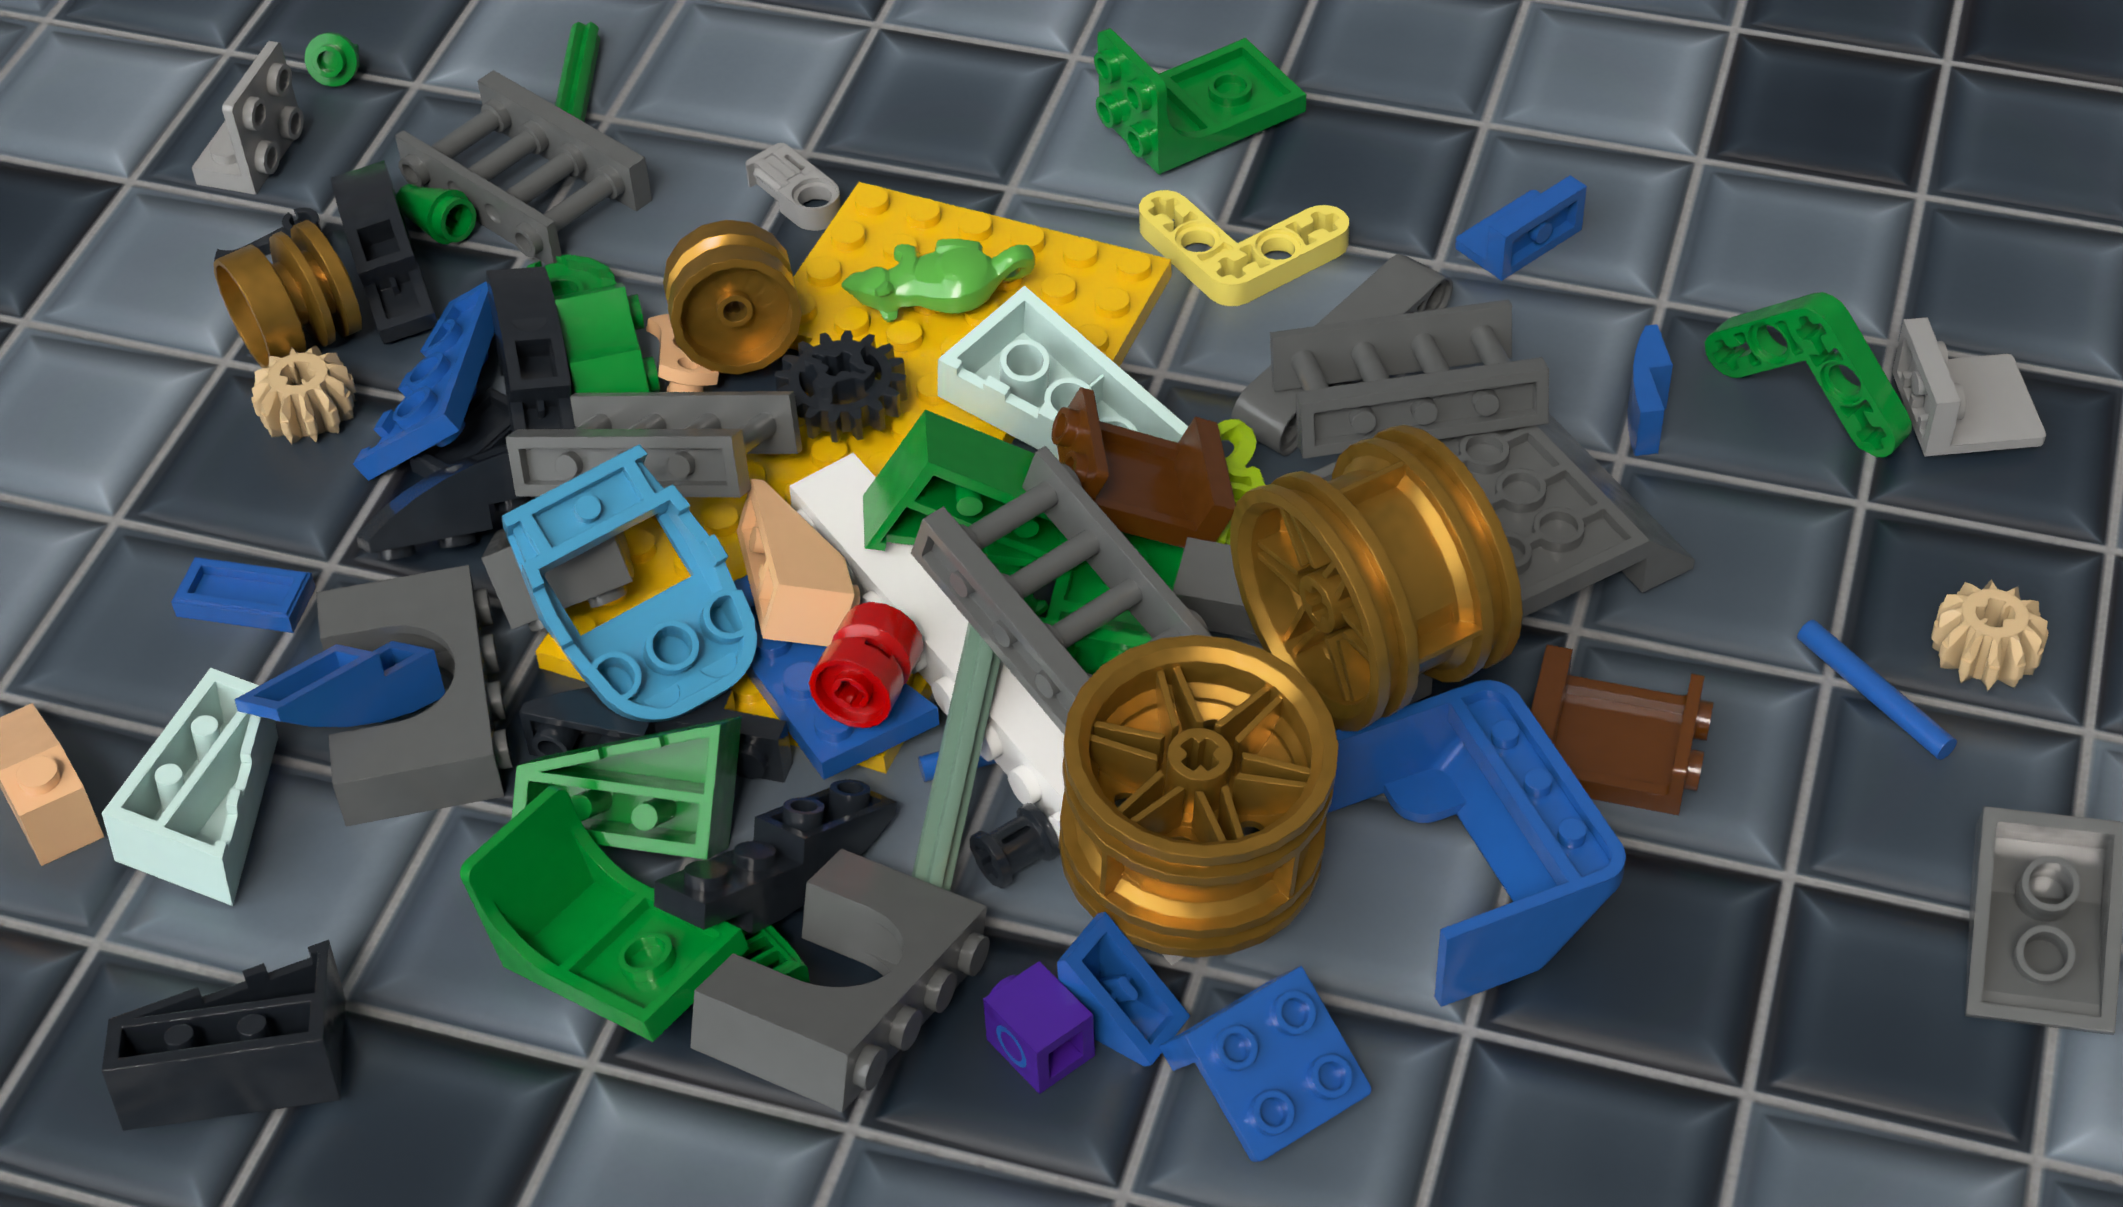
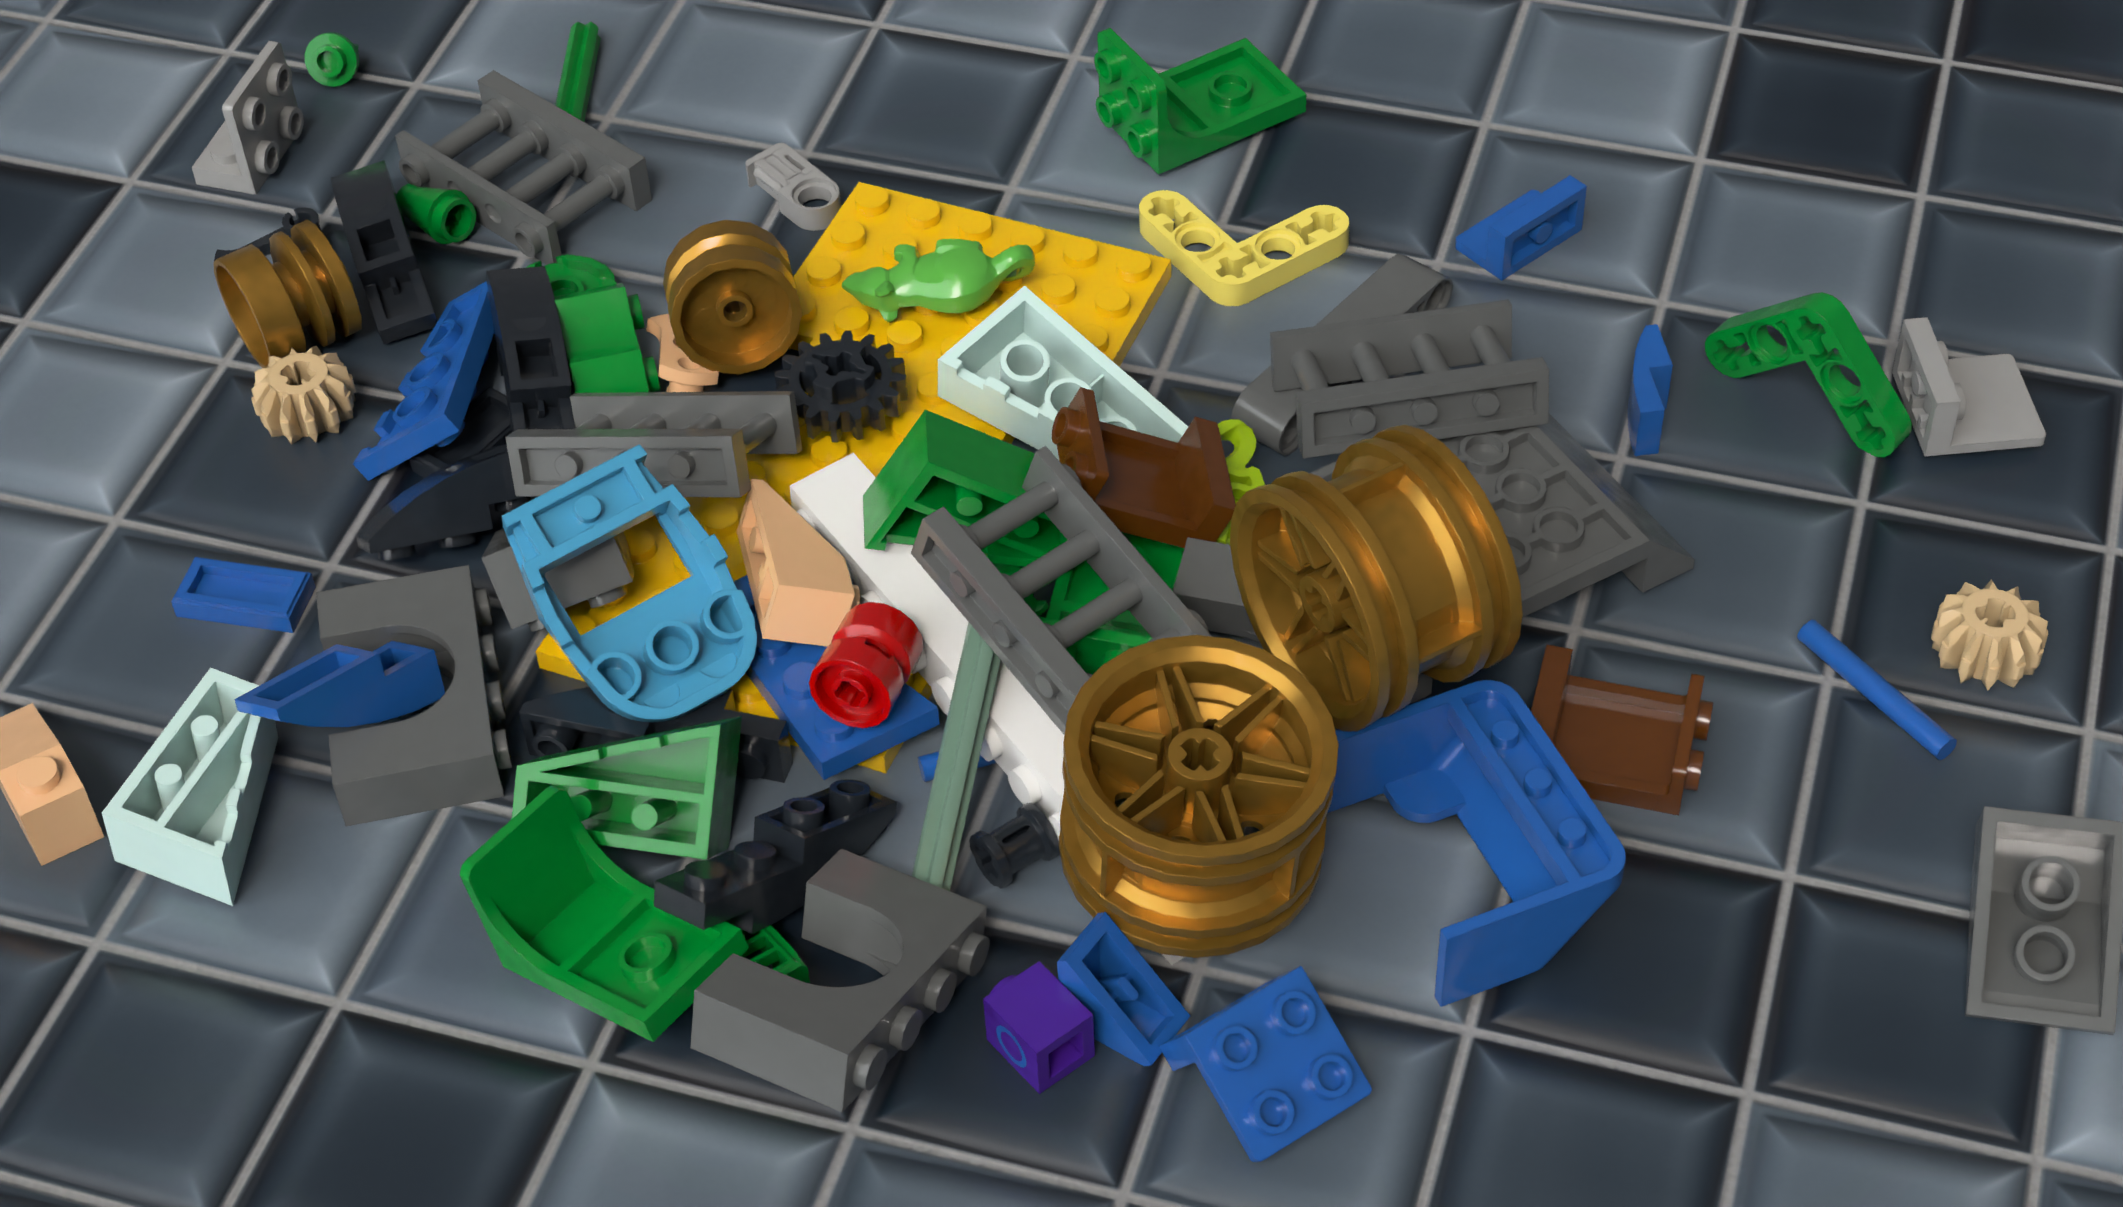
black wedge [102,940,346,1131] -> none

